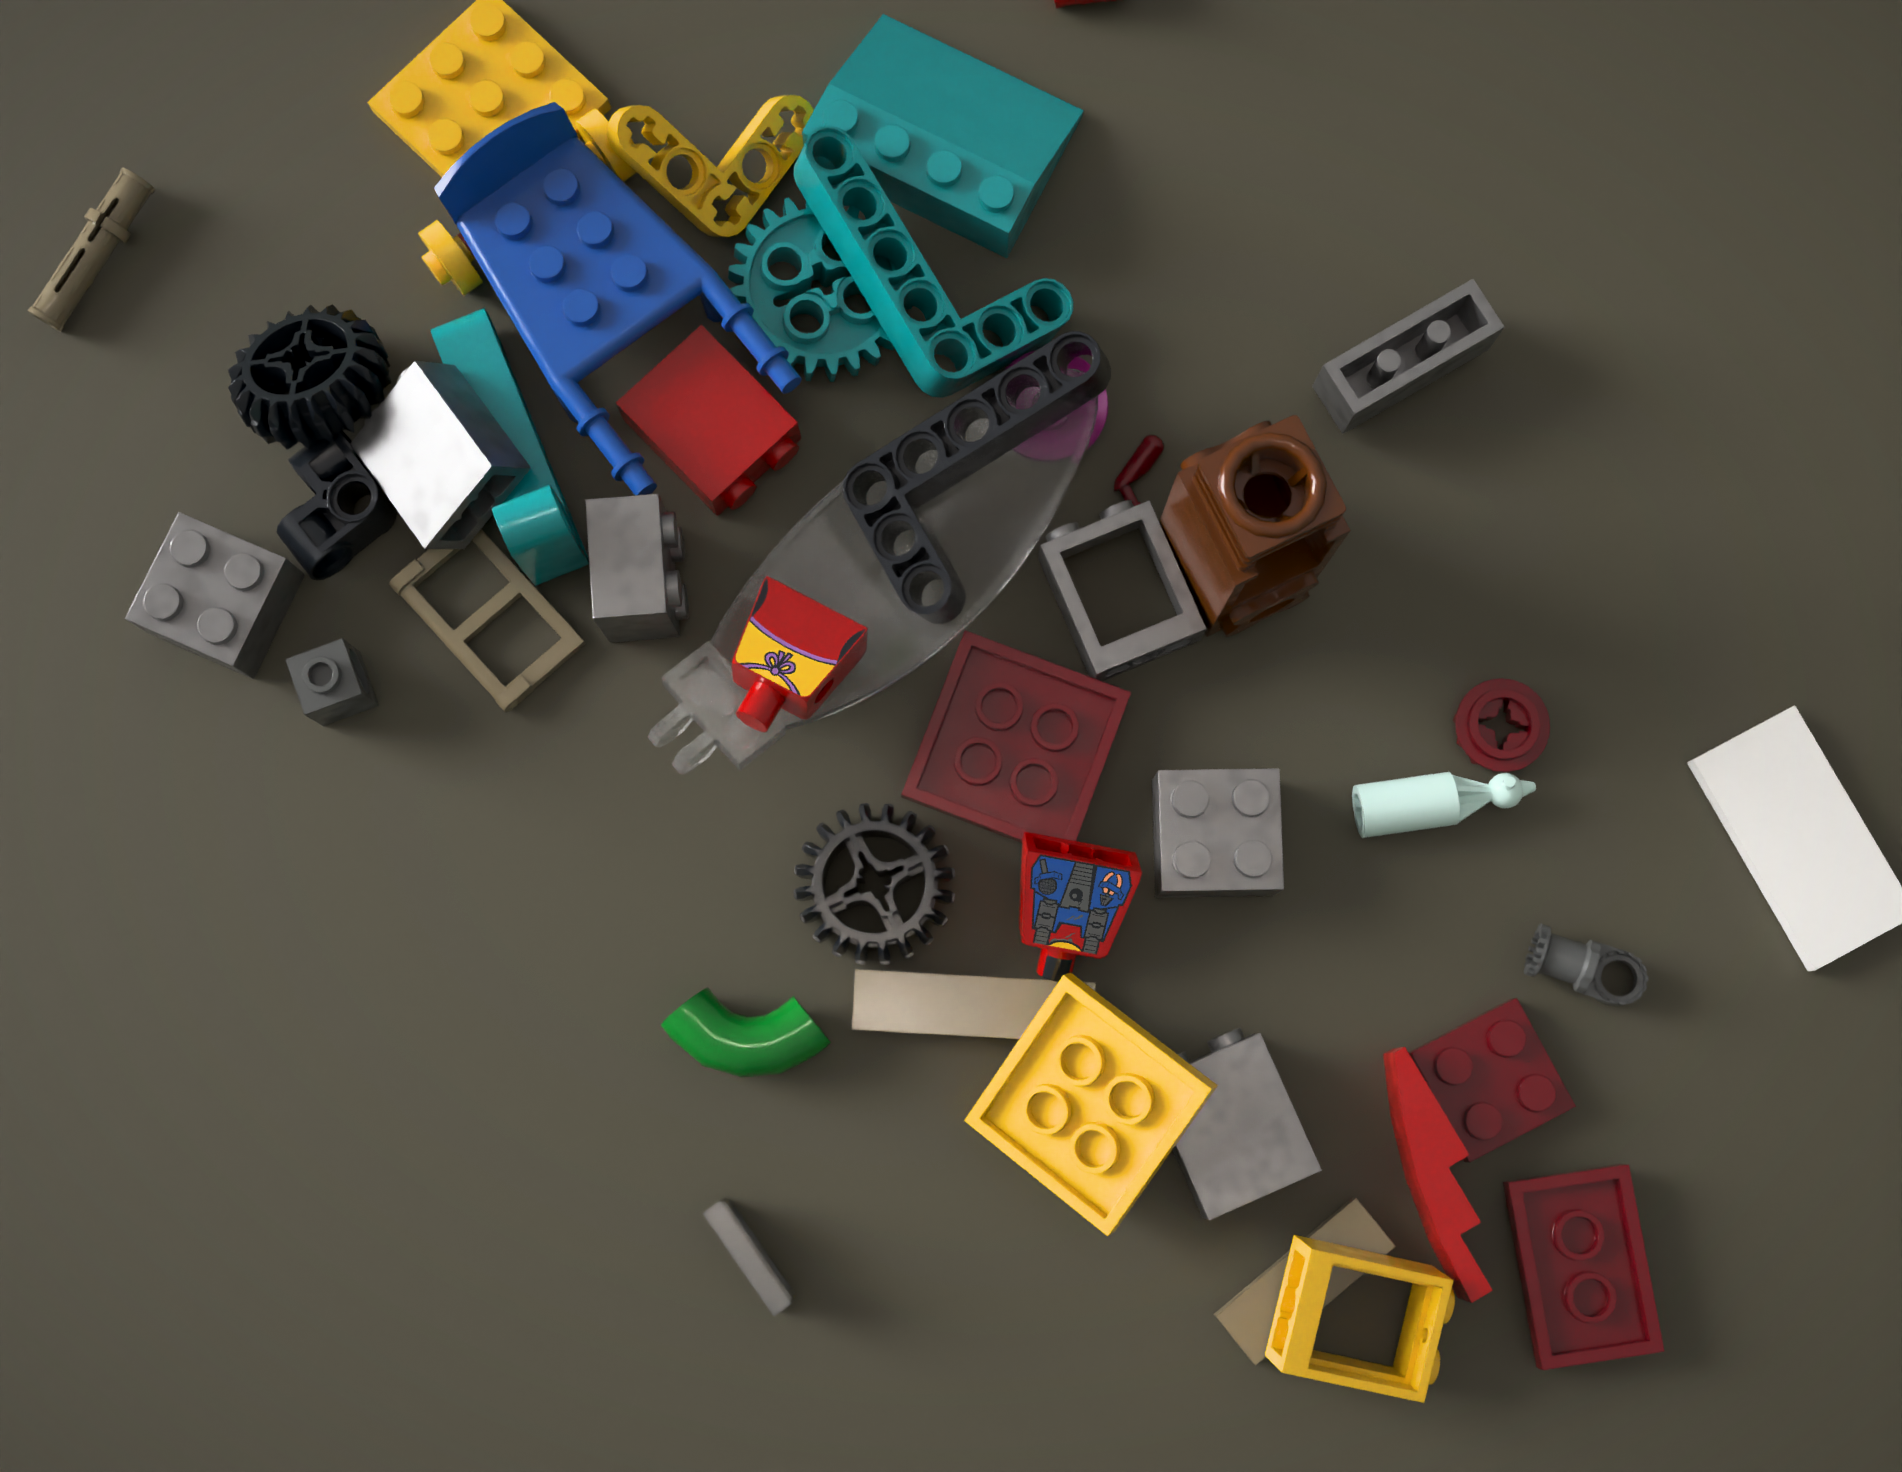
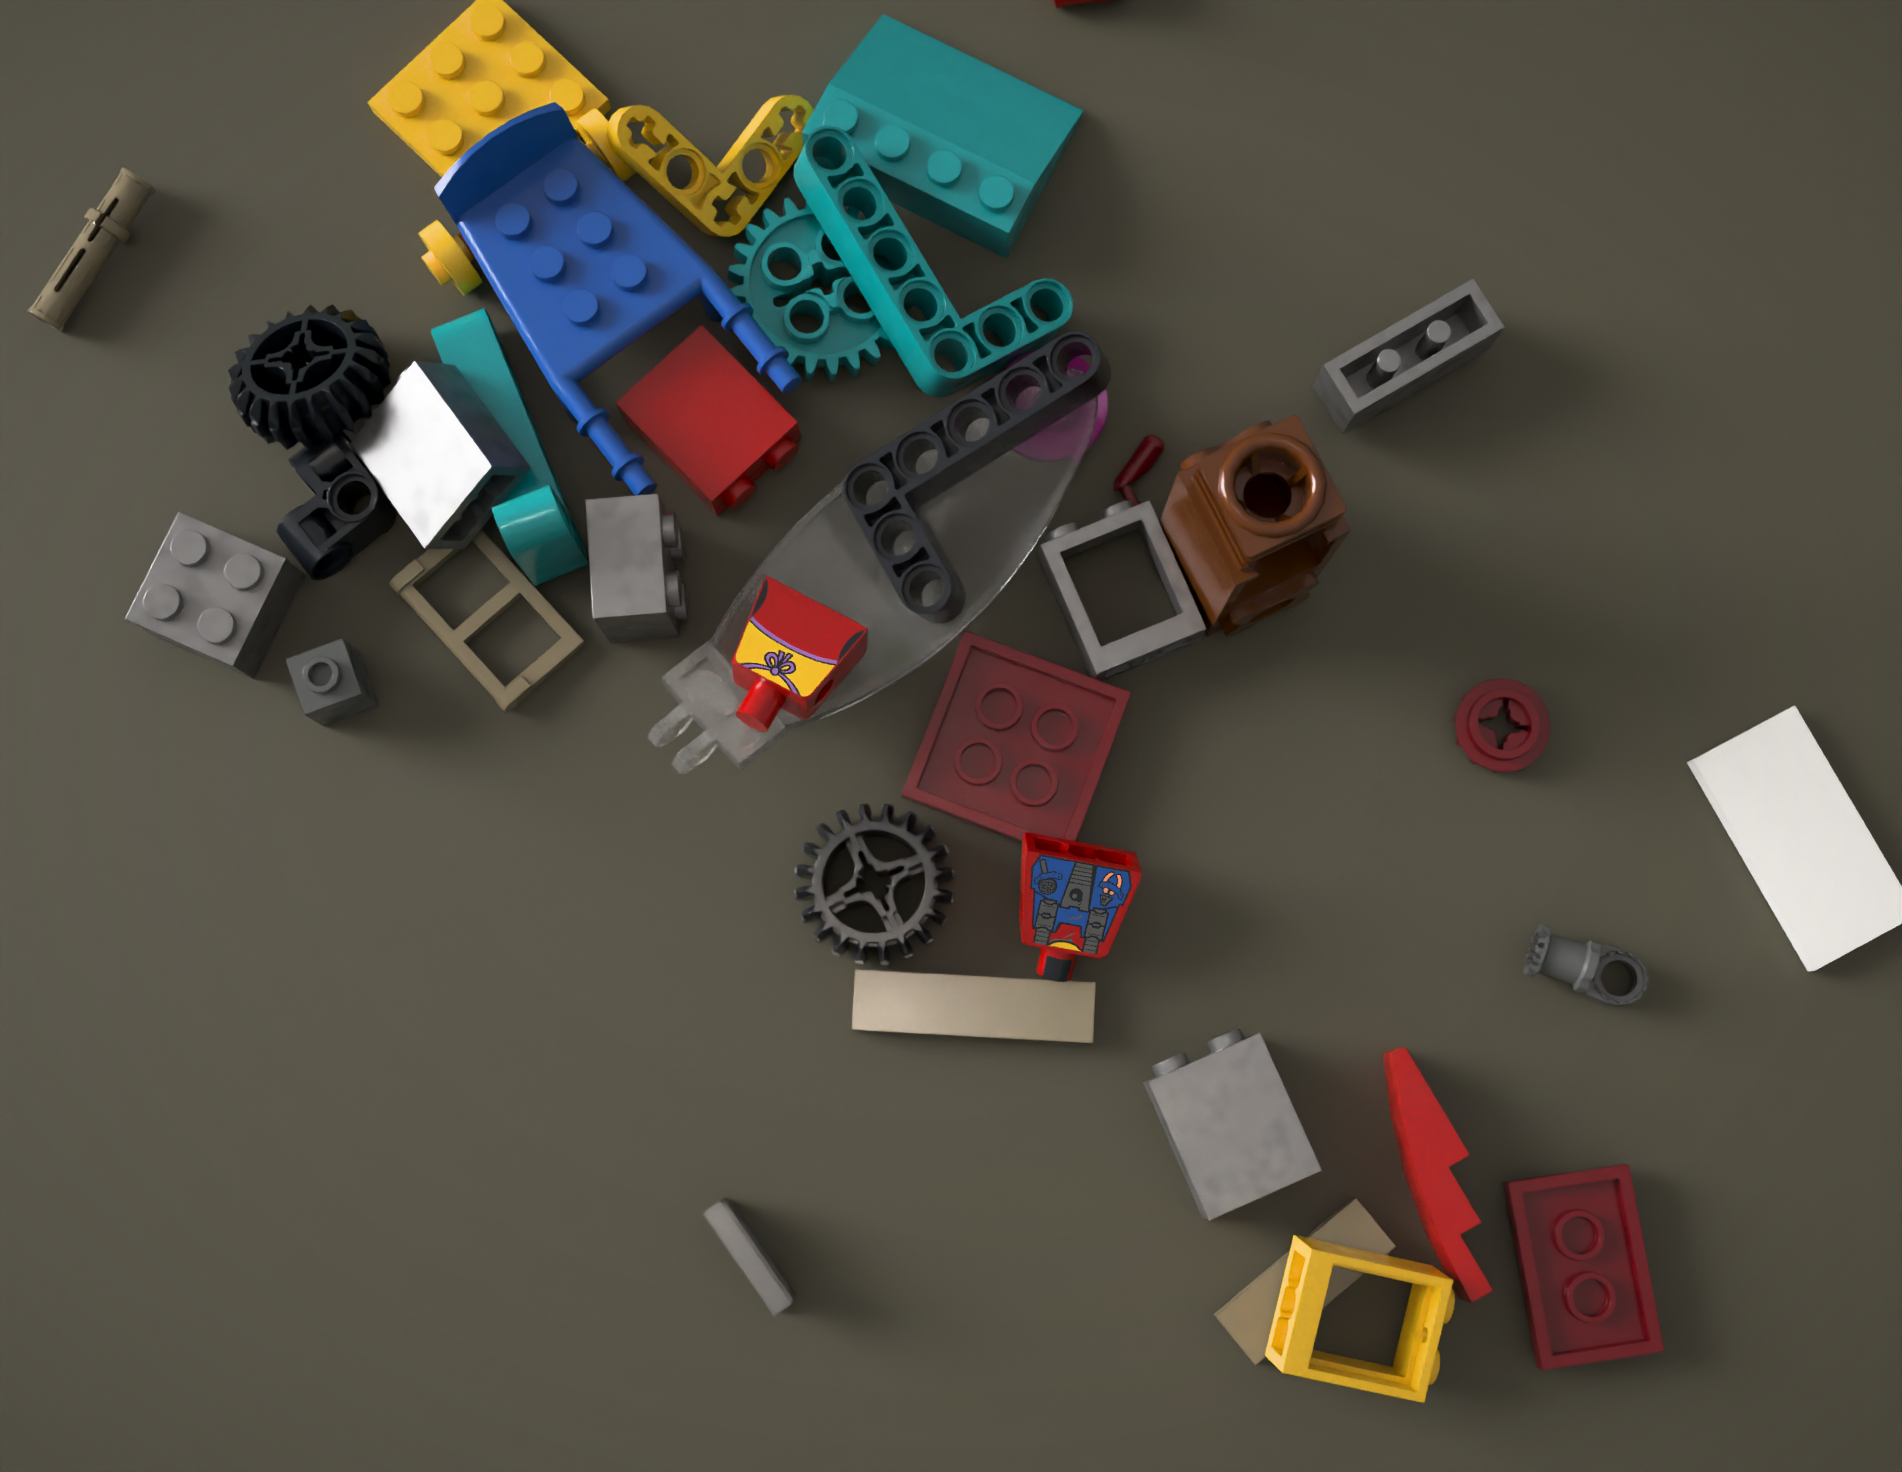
green cylinder [661,988,831,1078] -> none
yellow plate [964,972,1218,1236] -> none
flat silver brick [1152,768,1284,898] -> none
light aqua wheel [1352,772,1536,838] -> none
dark red plate [1409,998,1576,1163] -> none

